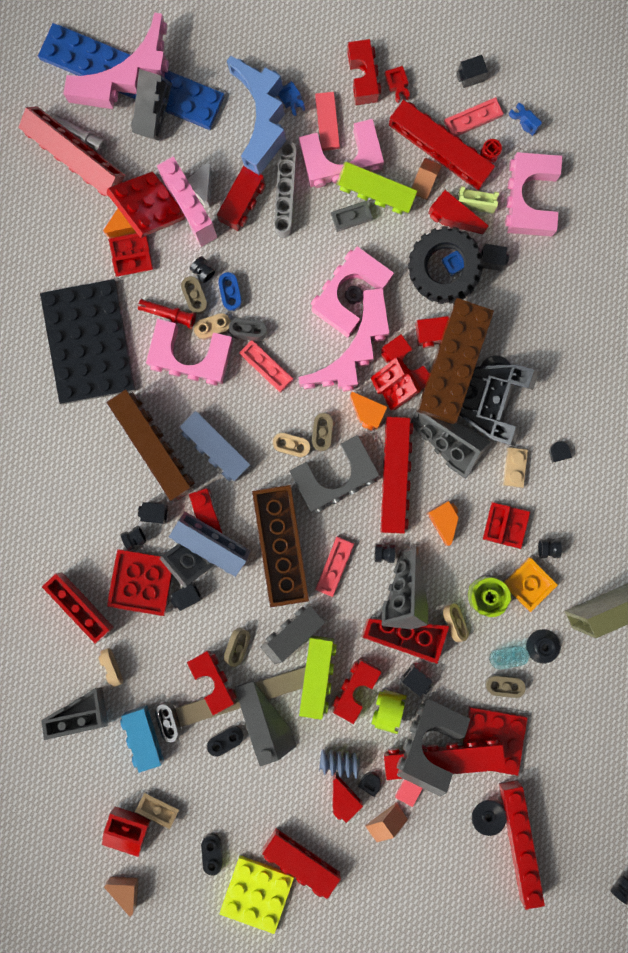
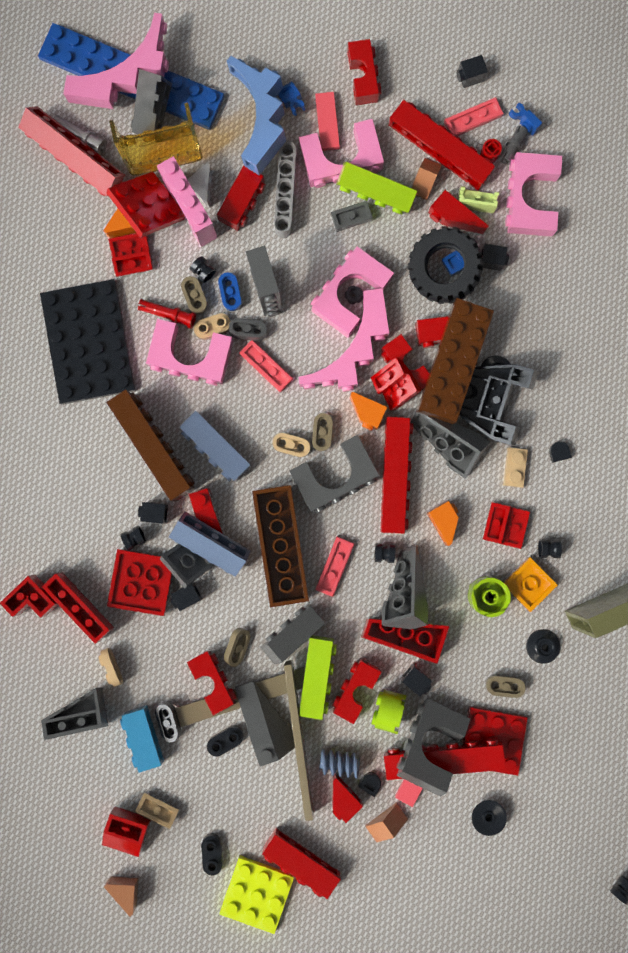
red plate [384,66,410,103] -> none
tan plate [443,604,469,642] -> none
clear light blue plate [489,645,529,670] -> none
red brick [499,780,545,910] -> none
none -> red brick [0,574,58,618]
none -> clear yellow windscreen [109,102,203,176]
none -> dark grey arch [246,246,282,317]
none -> dark tan tile [284,660,314,821]
none -> dark grey pin [499,125,528,165]

